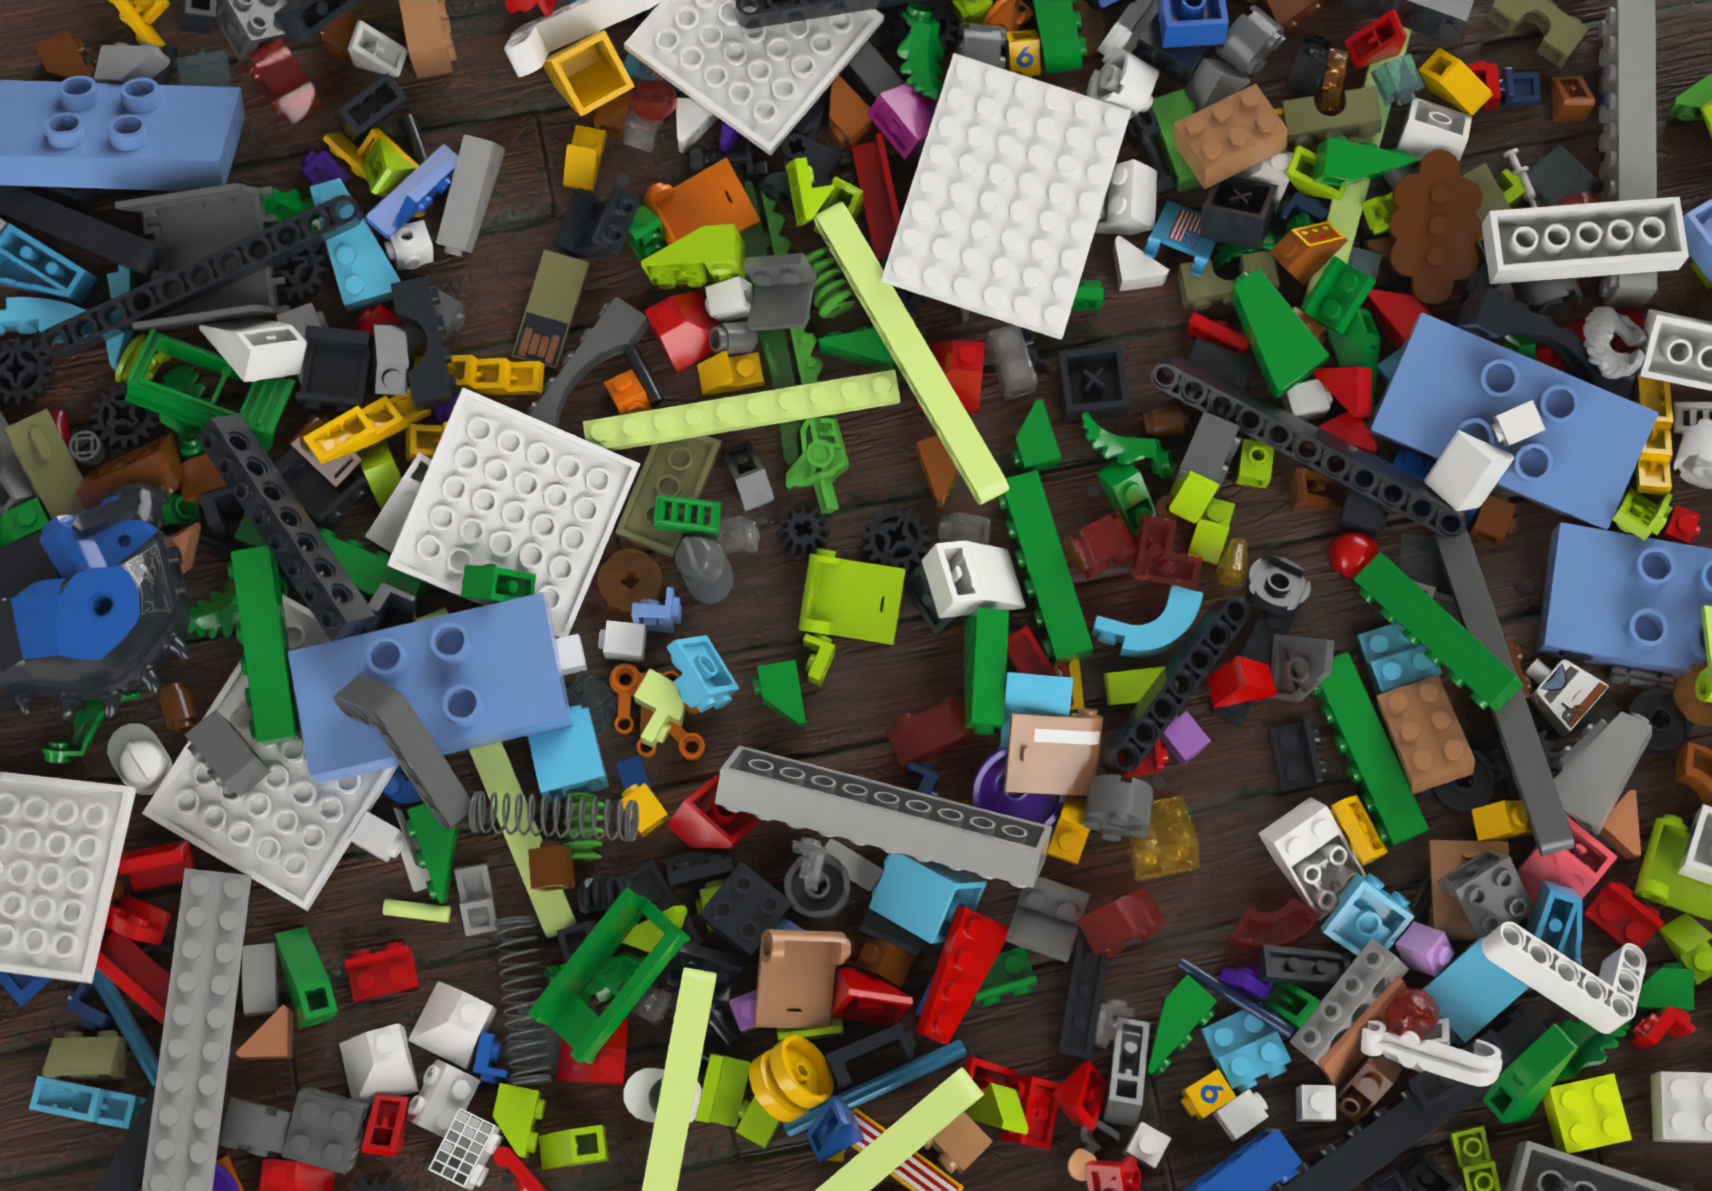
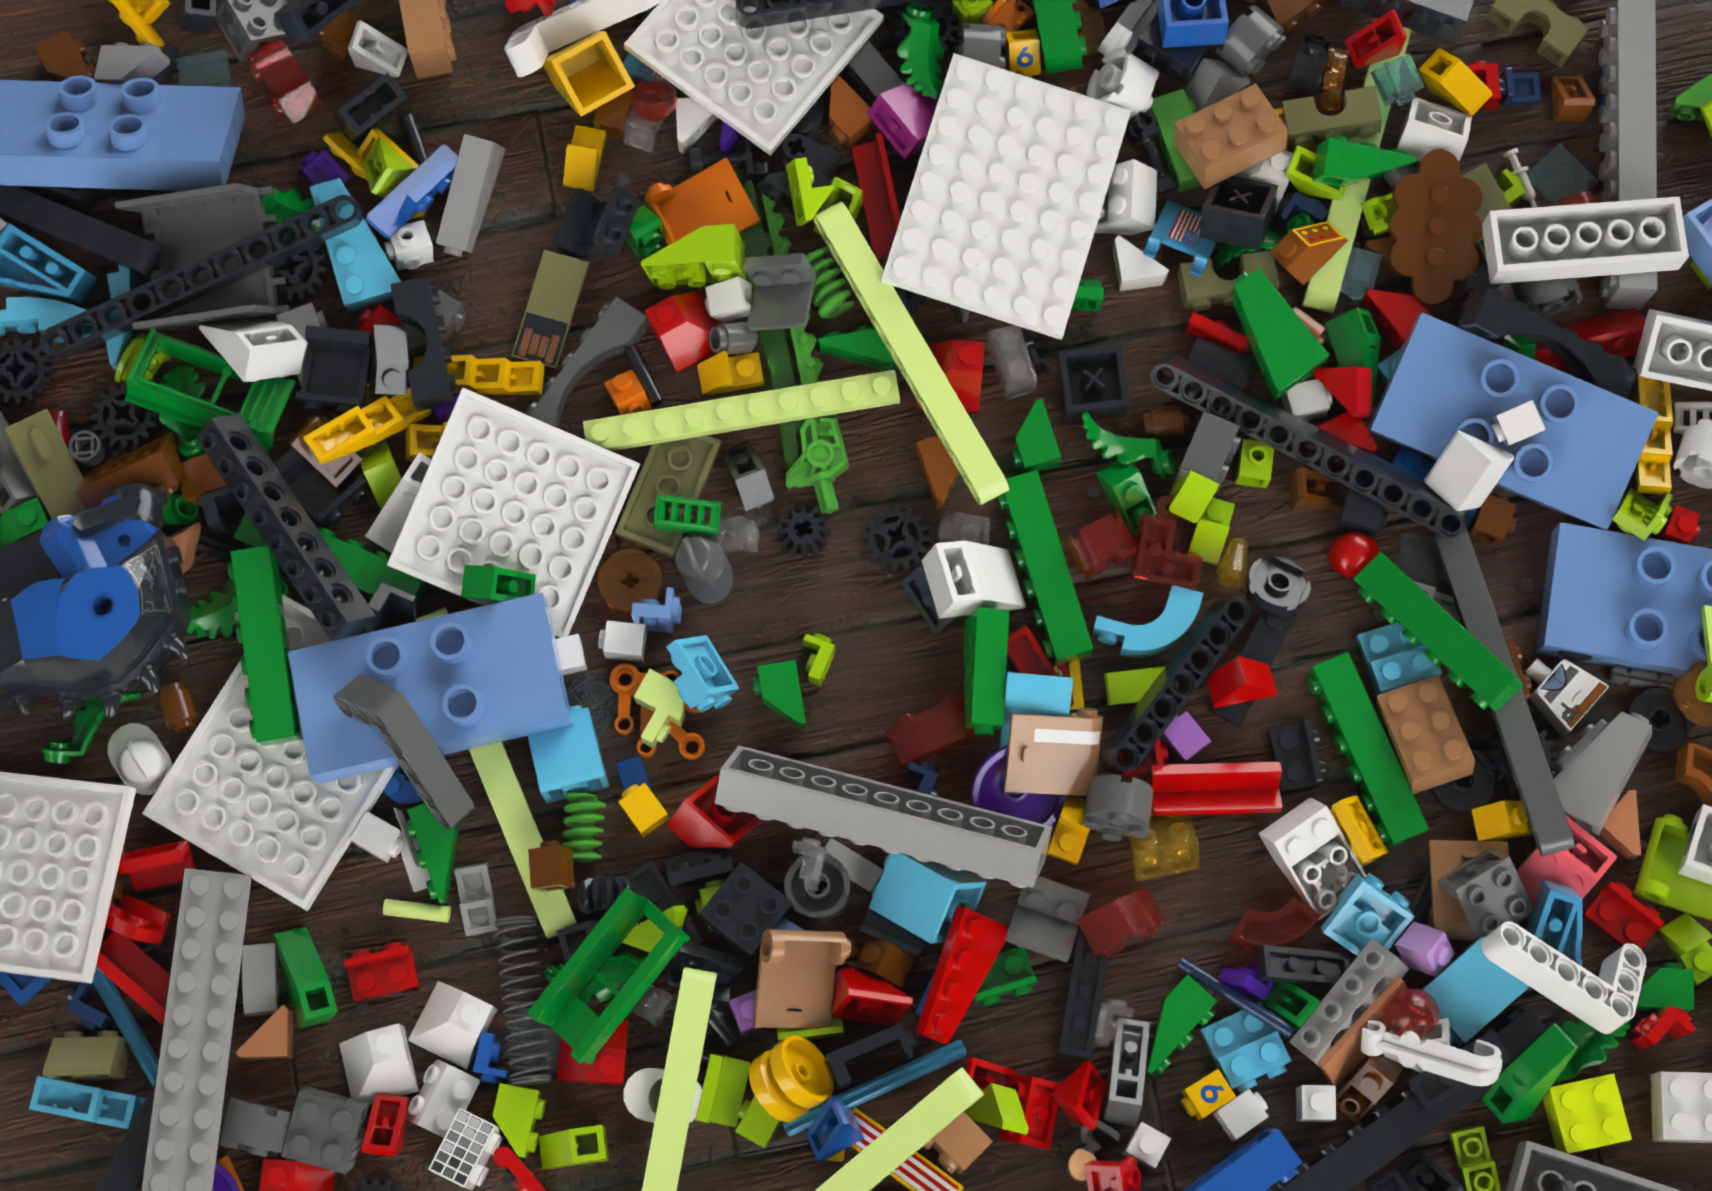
dark grey brick [185,709,272,797] -> none
dark grey piece [468,791,639,842] -> none
lime door [798,548,906,645] -> none
dark grey plate [1268,634,1335,702] -> none
green bracket [1301,256,1376,335] -> none
light grey piece [1582,307,1648,379] -> none
none -> red panel [1148,762,1283,816]

